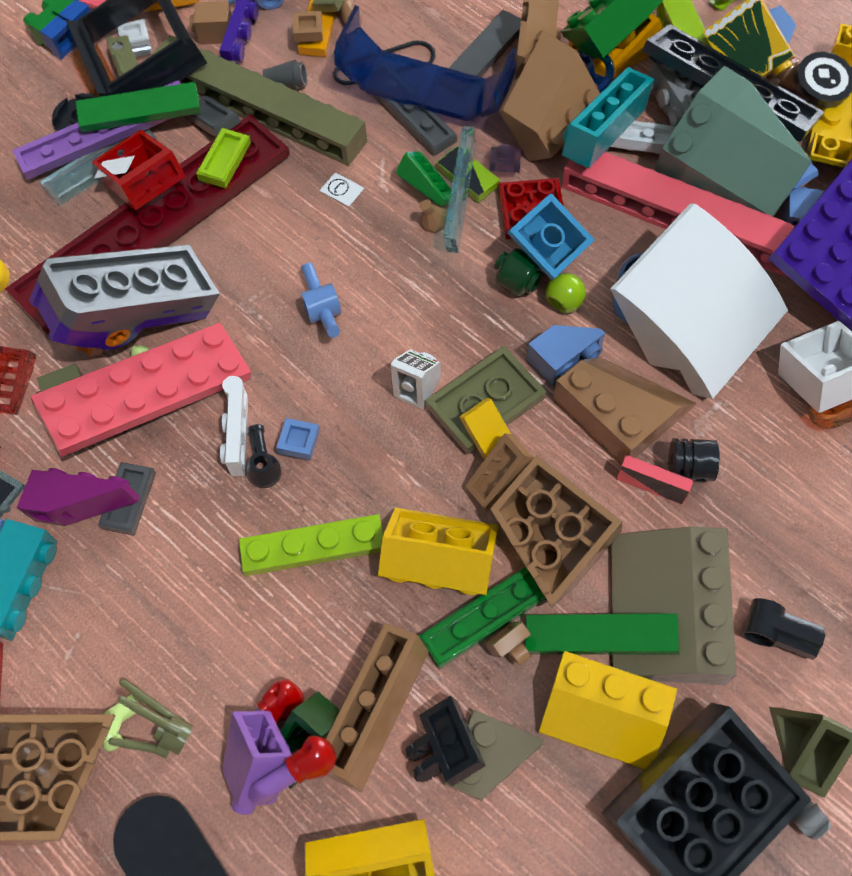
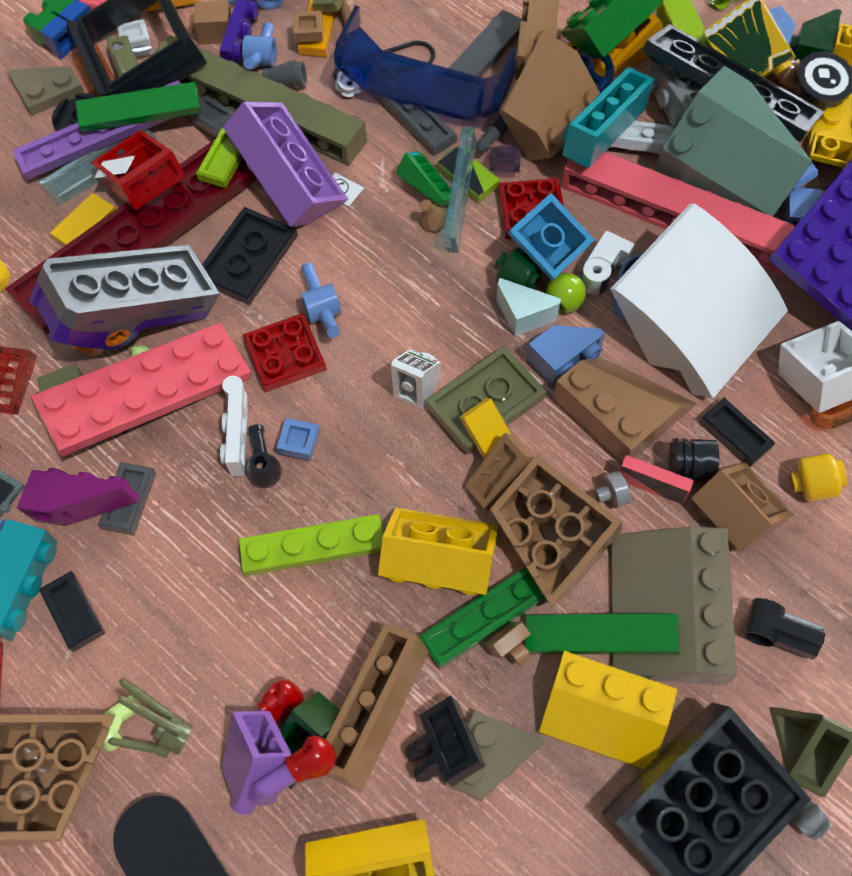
none -> dark tan wing [8,66,85,116]
none -> black tile [38,571,106,652]
none -> yellow tile [50,192,116,246]
none -> black tile [202,206,298,306]
none -> medium lavender slope [223,102,348,227]
none -> medium blue piece [242,22,277,69]
none -> red tile [242,313,327,393]
none -> white plate [335,68,364,97]
none -> dark grey piece [476,115,508,153]
none -> light aqua slope [496,278,561,336]
none -> white leg [581,230,635,295]
none -> light grey tile [594,471,631,508]
none -> medium nougat slope [692,462,794,553]
none -> black tile [699,397,775,467]
none -> dark green slope [789,9,842,61]
none -> yellow head [790,453,848,502]

